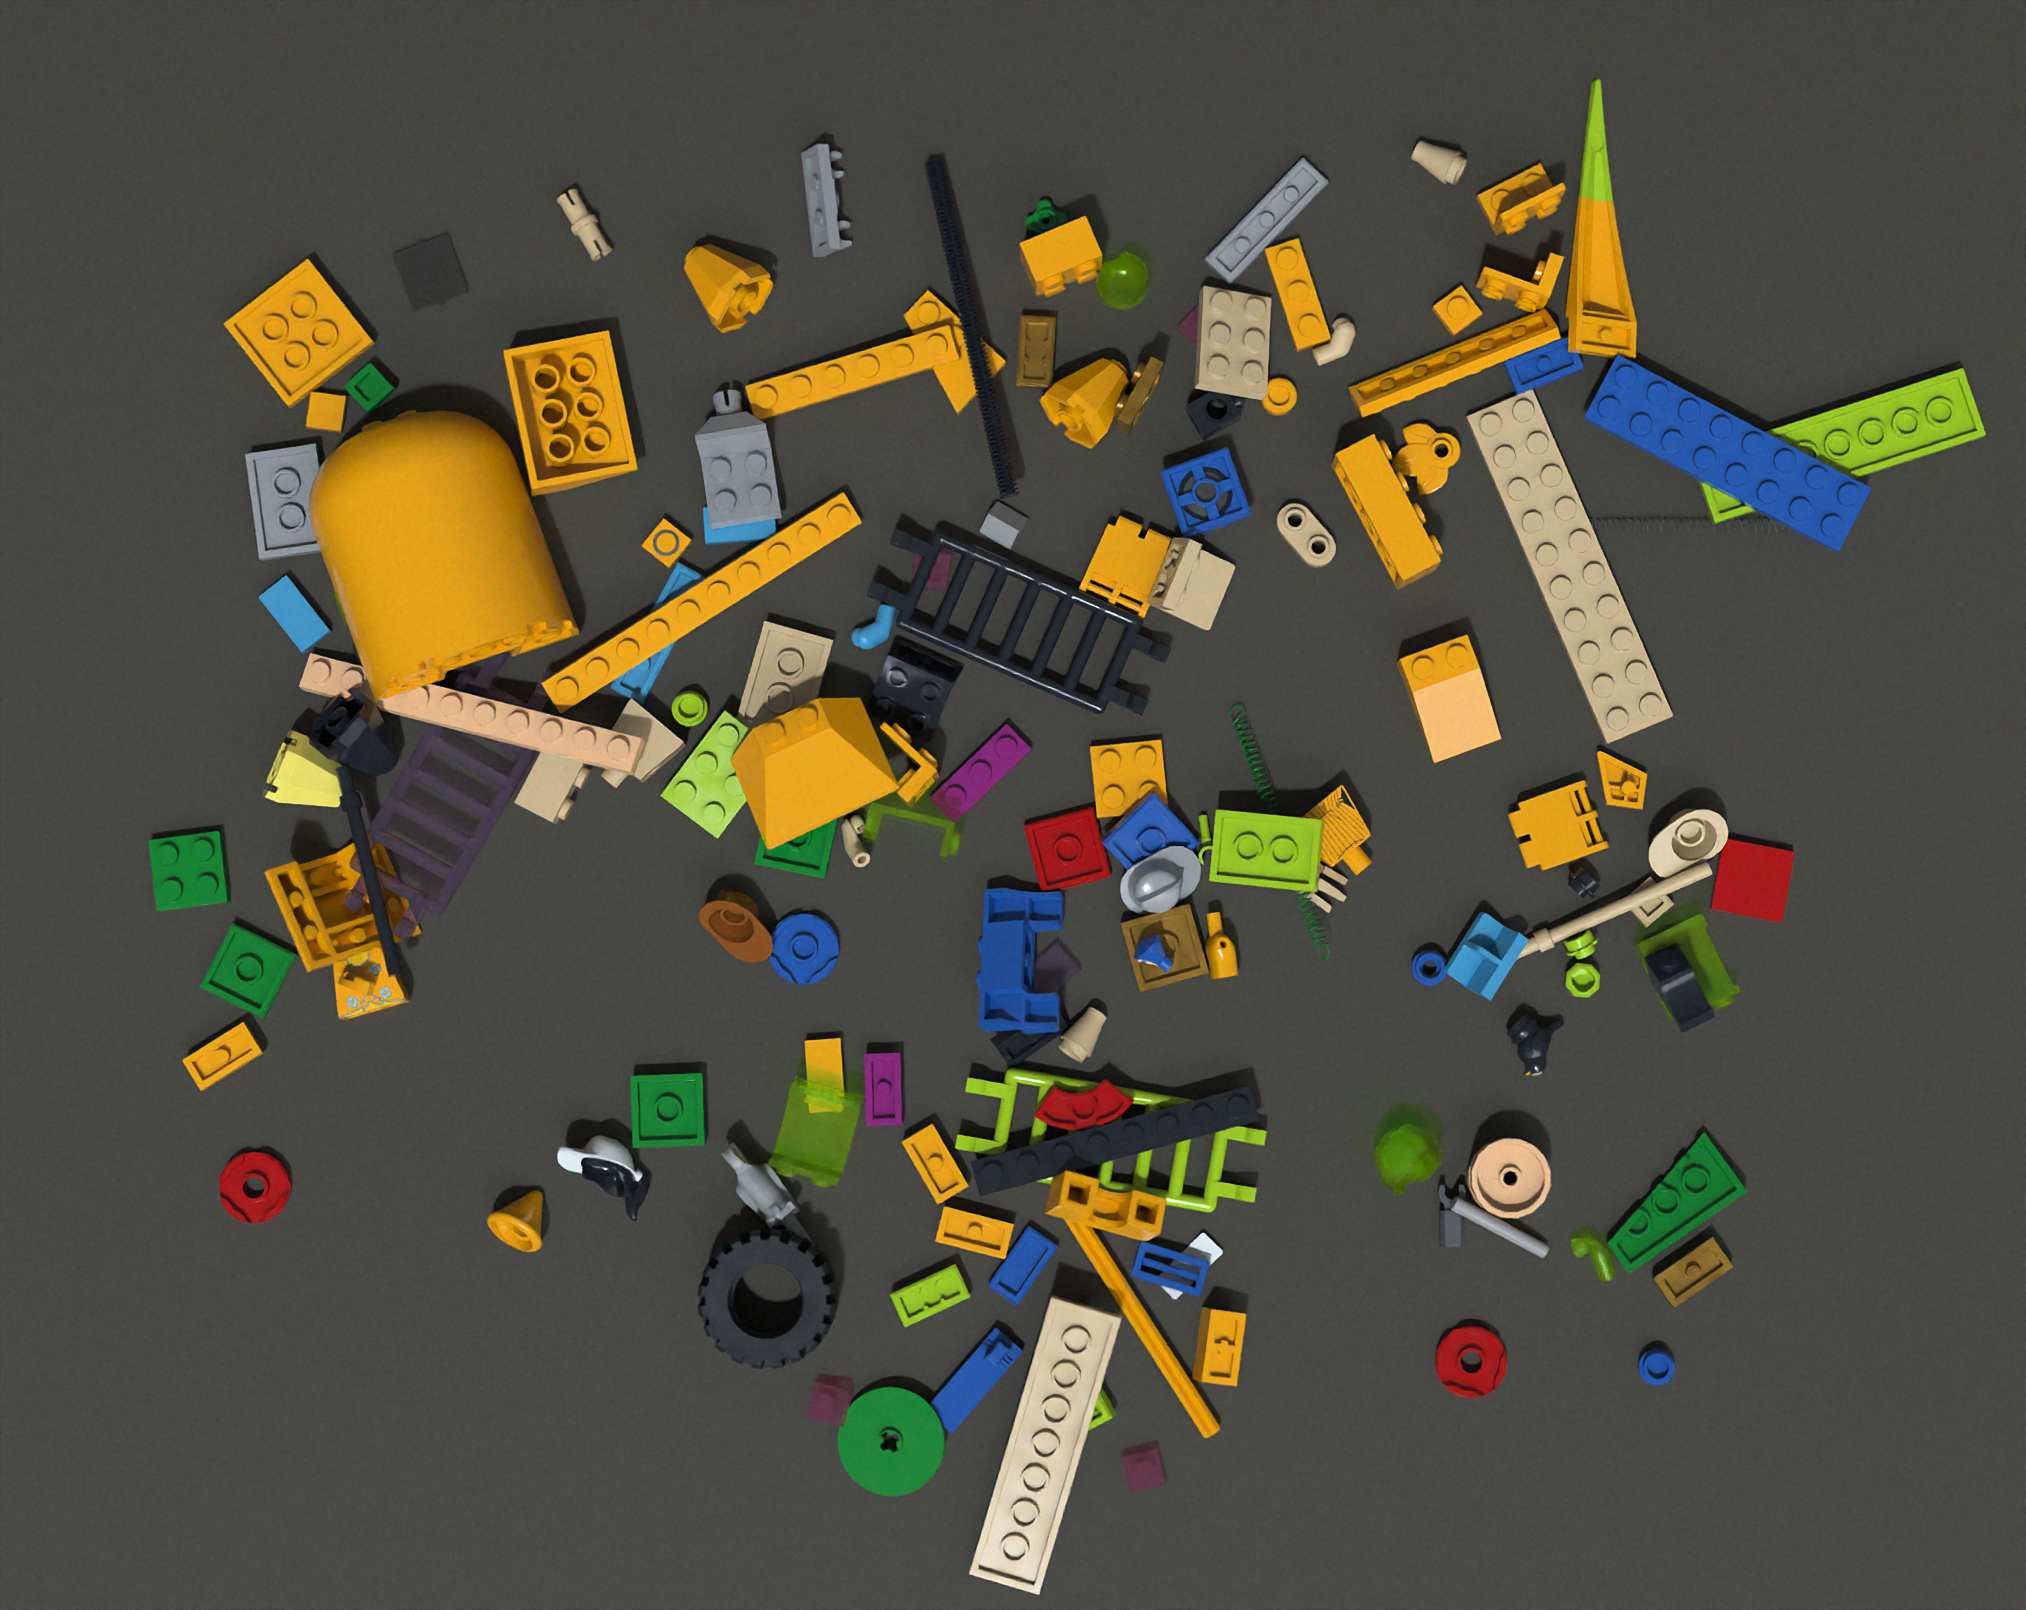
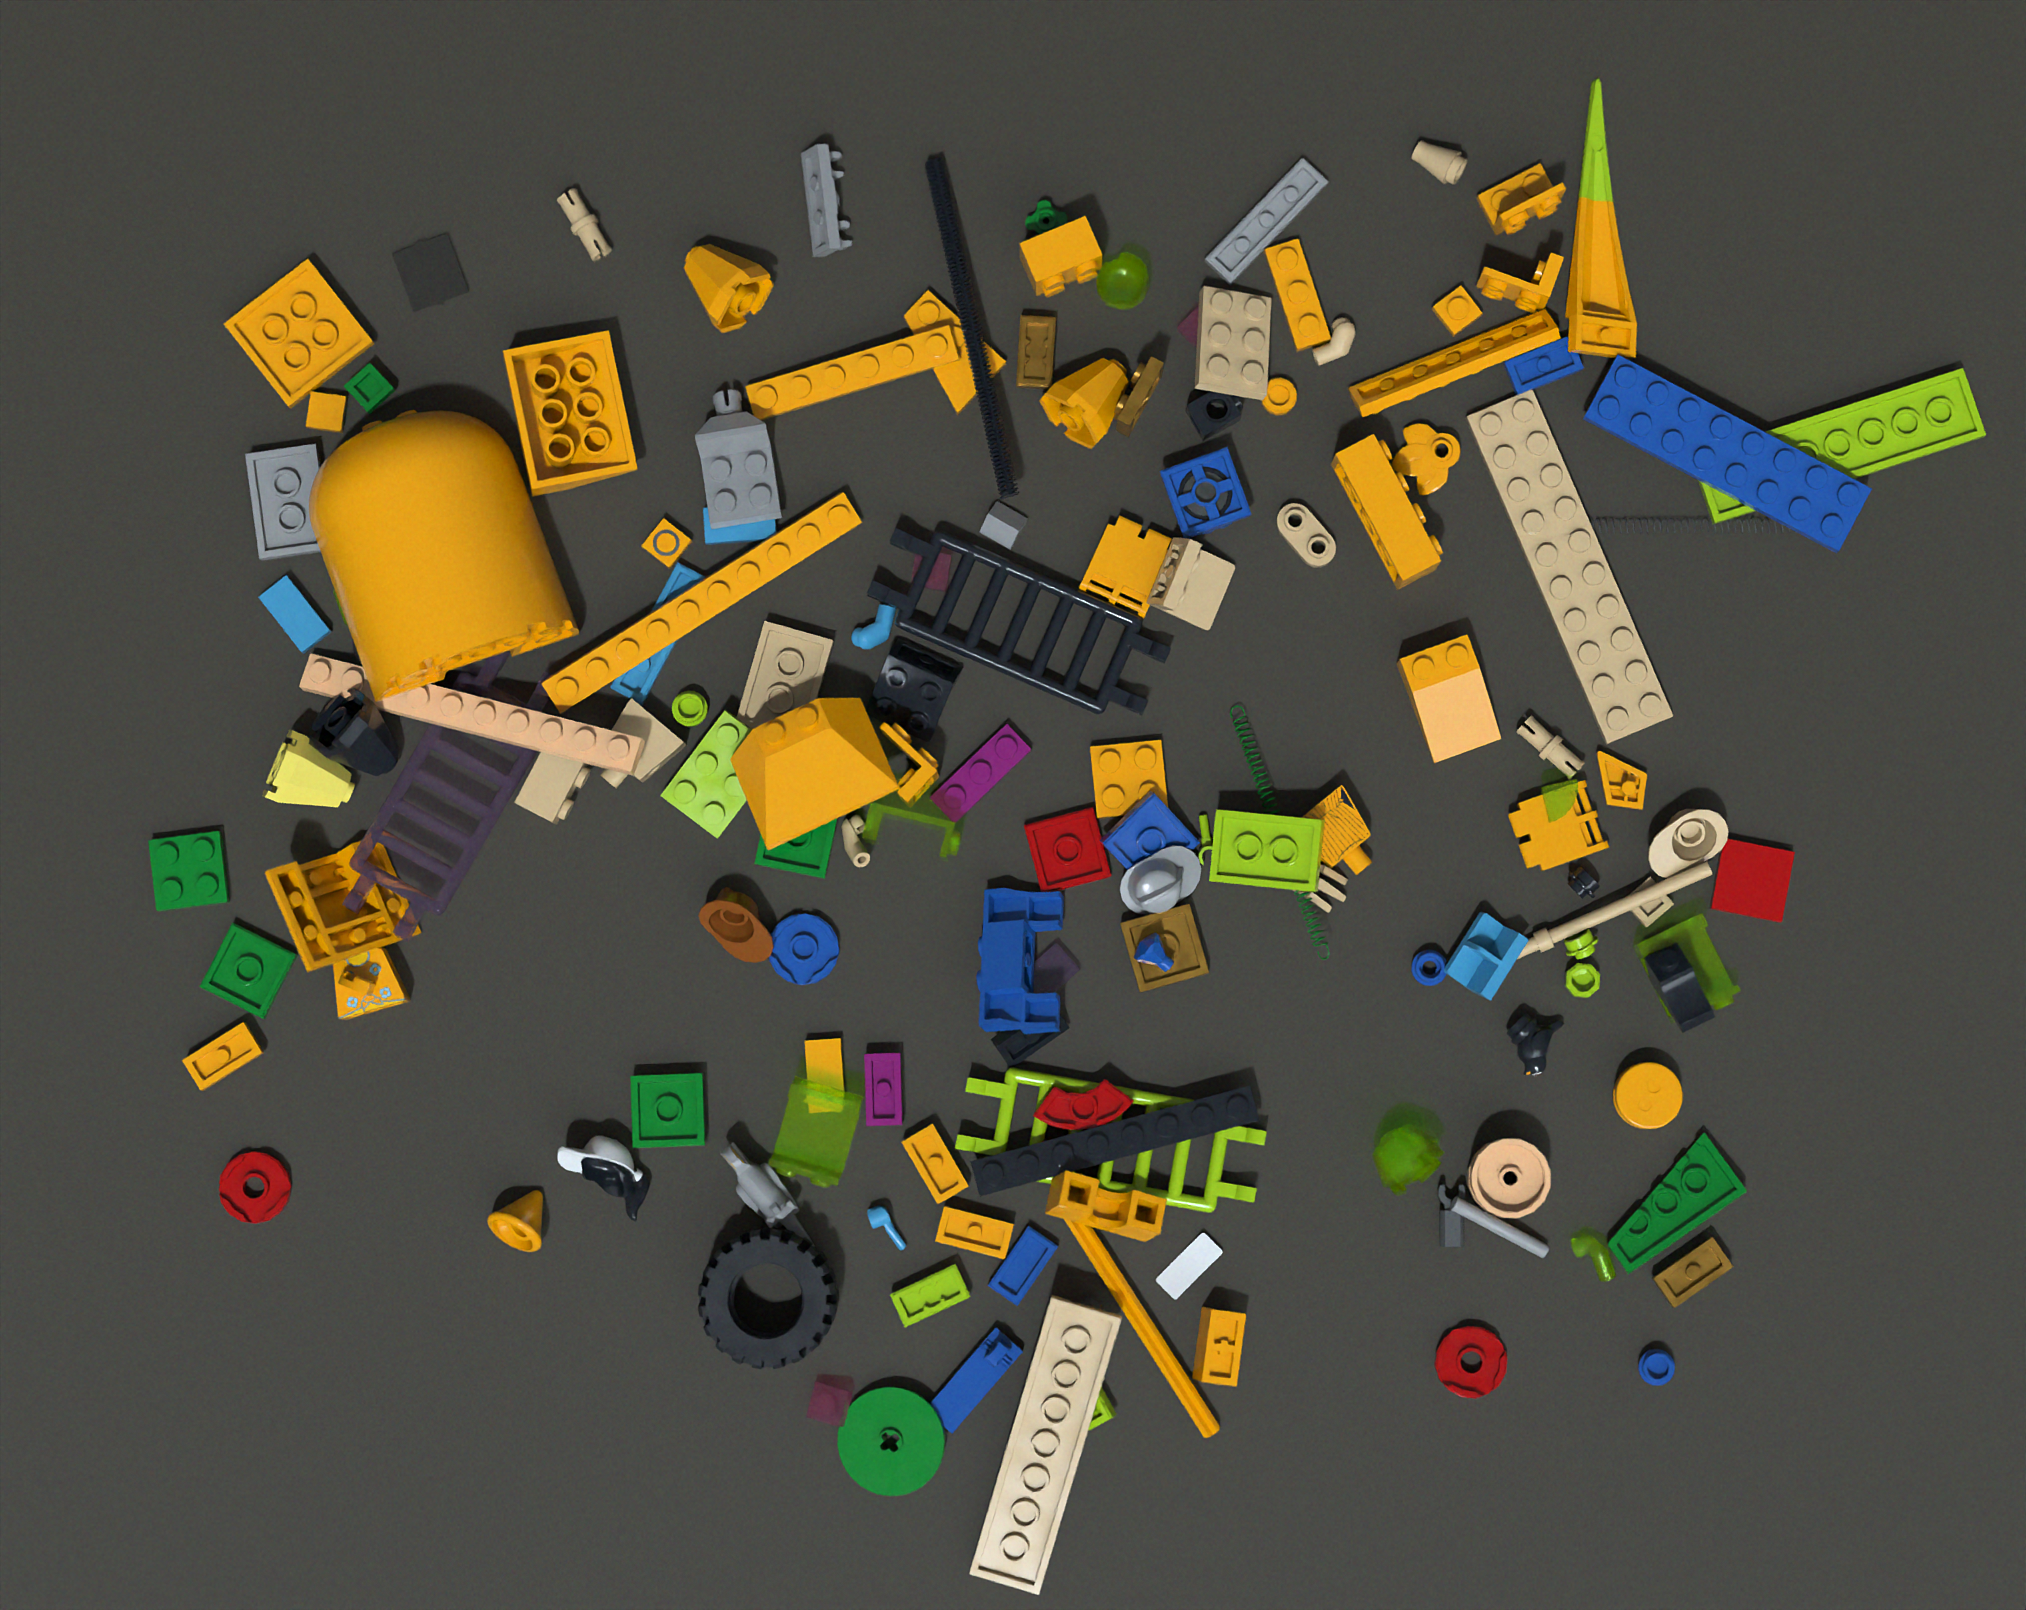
black bar [335,766,403,977] -> none
tan cone [1058,1007,1107,1062] -> none
clear pink plate [1121,1448,1166,1493] -> none
blue tile [1131,1241,1210,1298] -> none
light orange piece [1205,912,1239,980] -> none
none -> dark azure hand [867,1205,907,1251]
none -> tan pin [1516,715,1585,780]
none -> clear neon green tile [1541,779,1578,823]
none -> light orange head [1613,1062,1683,1129]

